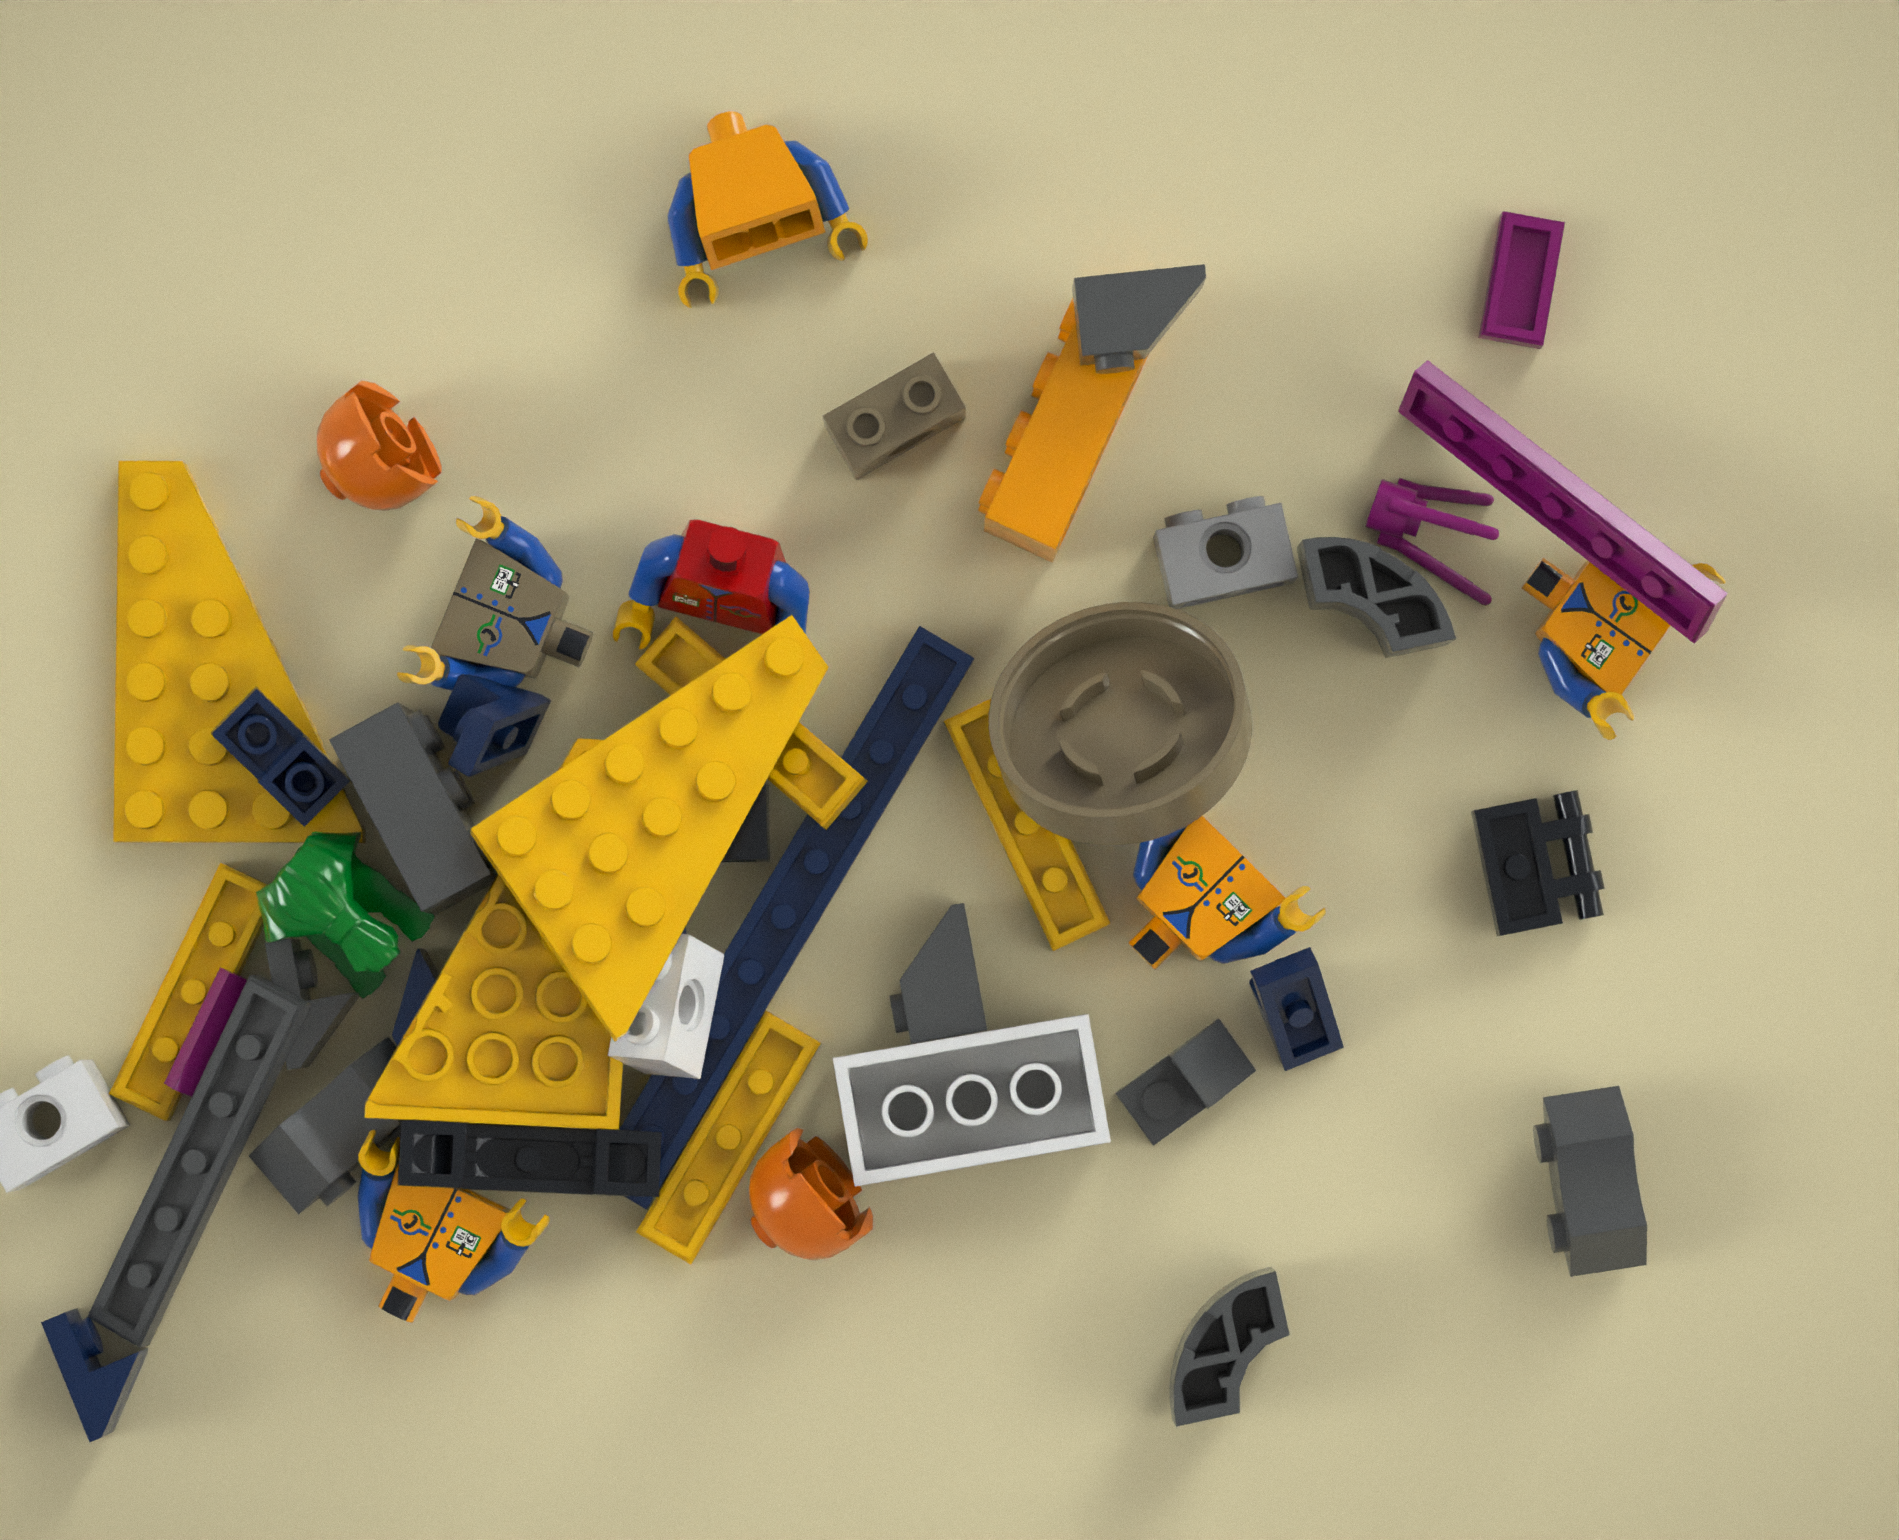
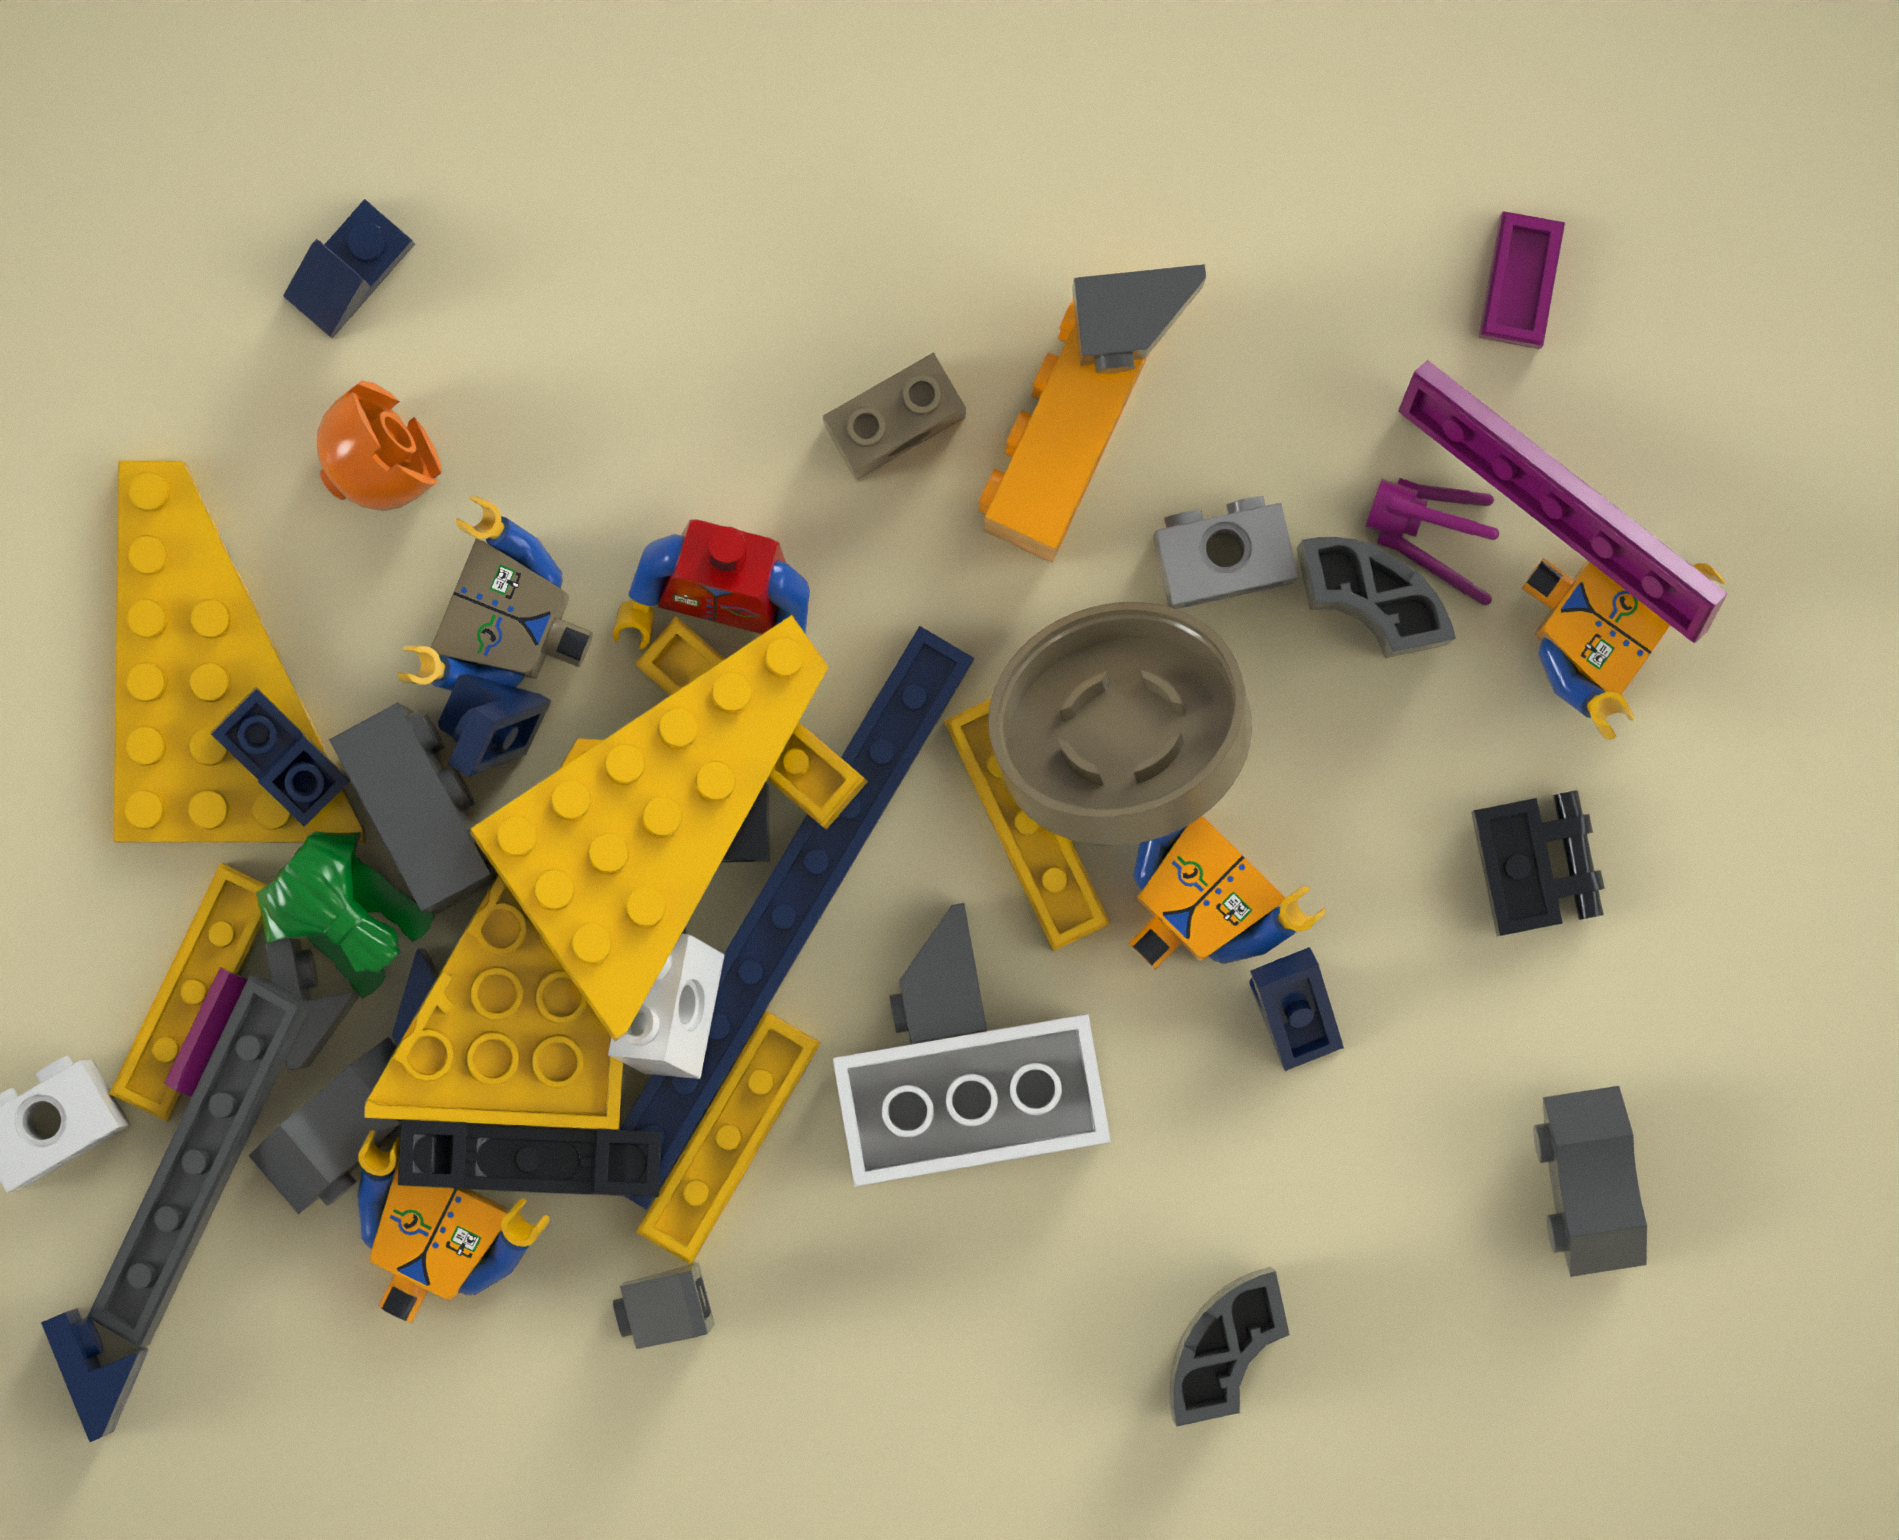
light orange torso [668,111,868,308] -> none
orange cylinder [749,1128,873,1260] -> none
dark grey slope [1115,1019,1256,1146] -> none
none -> dark blue slope [283,199,415,338]
none -> dark grey slope [613,1262,715,1349]

